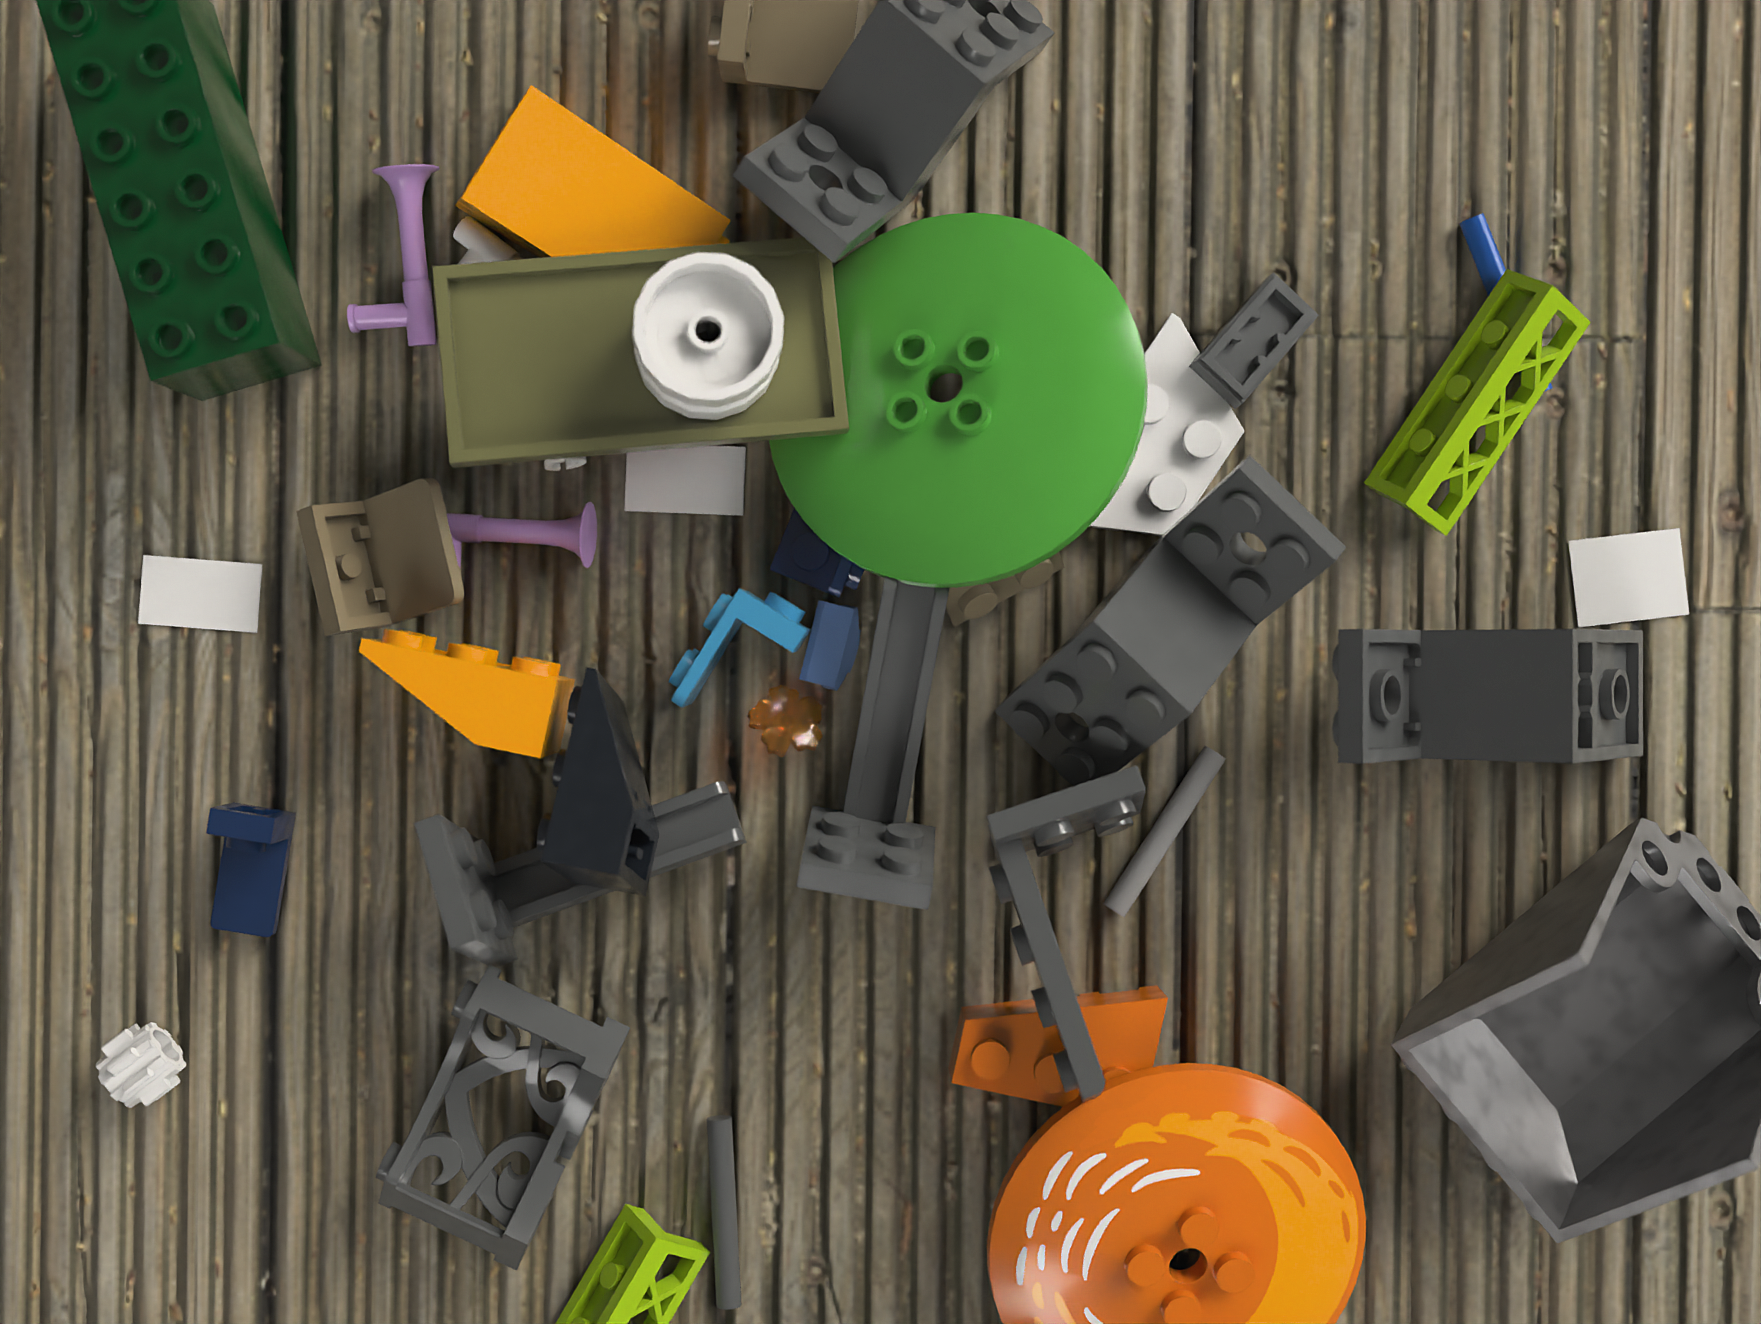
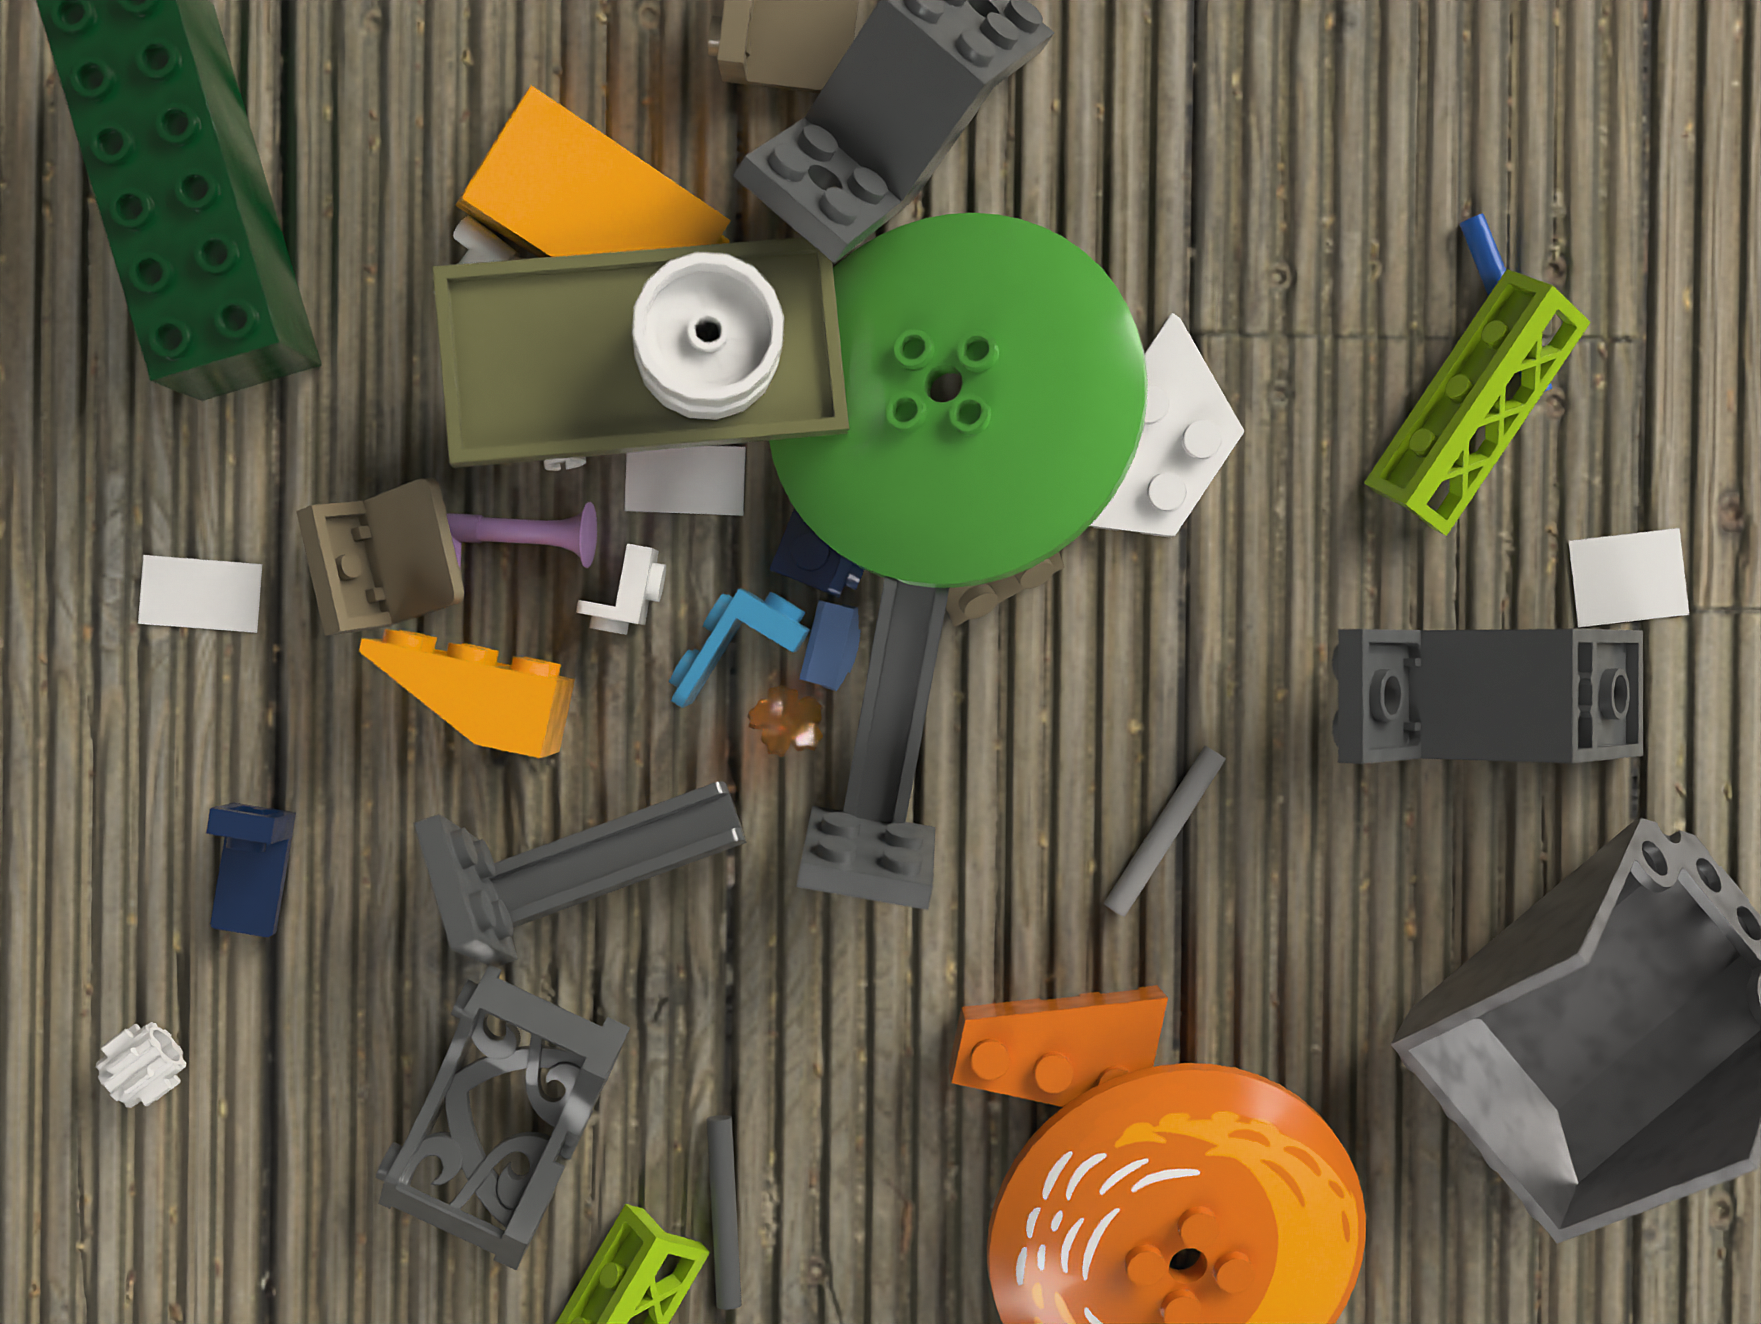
lavender piece [347,164,439,346] -> none
black slope [537,667,659,896] -> none
dark grey bracket [987,765,1146,1102] -> none
dark grey bracket [994,455,1346,786] -> none
dark grey plate [1189,272,1319,409] -> none
none -> white bracket [576,544,666,635]

